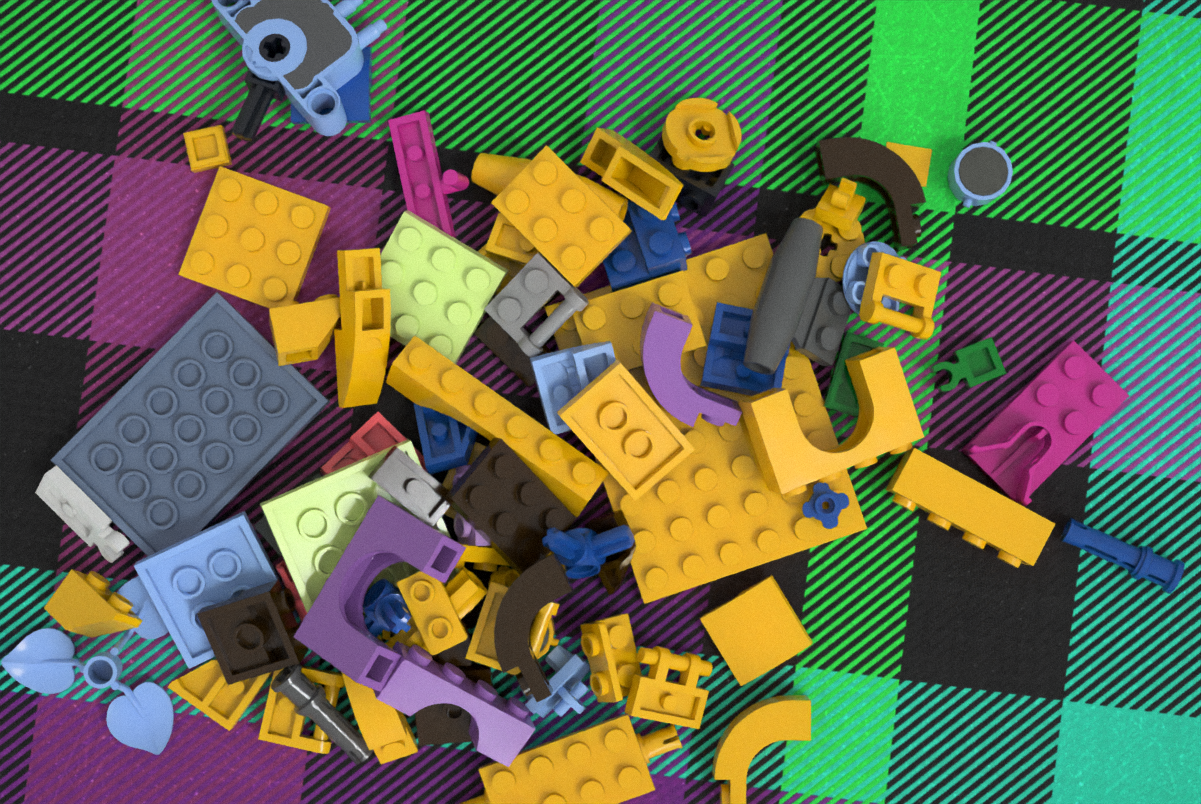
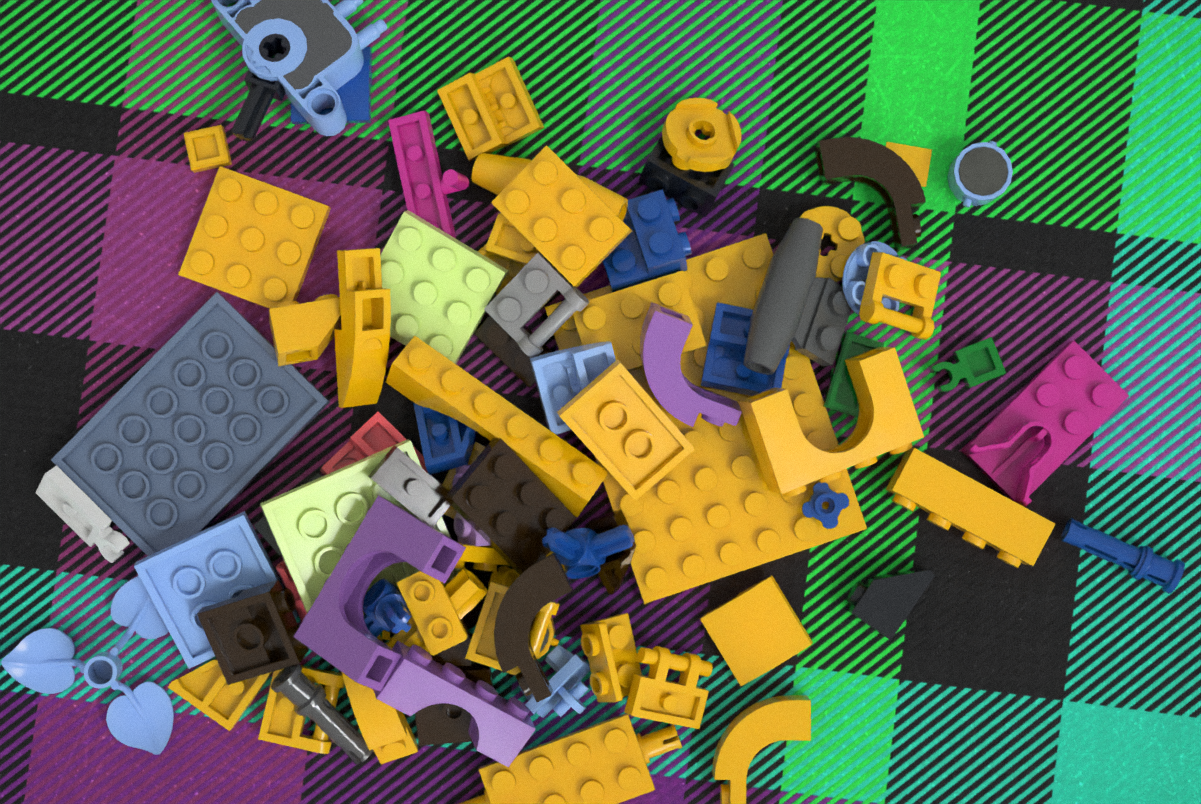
yellow slope [44,569,142,638] -> none
yellow slope [580,127,683,220] -> none
yellow tile [813,178,866,232] -> none
none -> yellow slope [437,57,544,161]
none -> black slope [846,568,936,640]

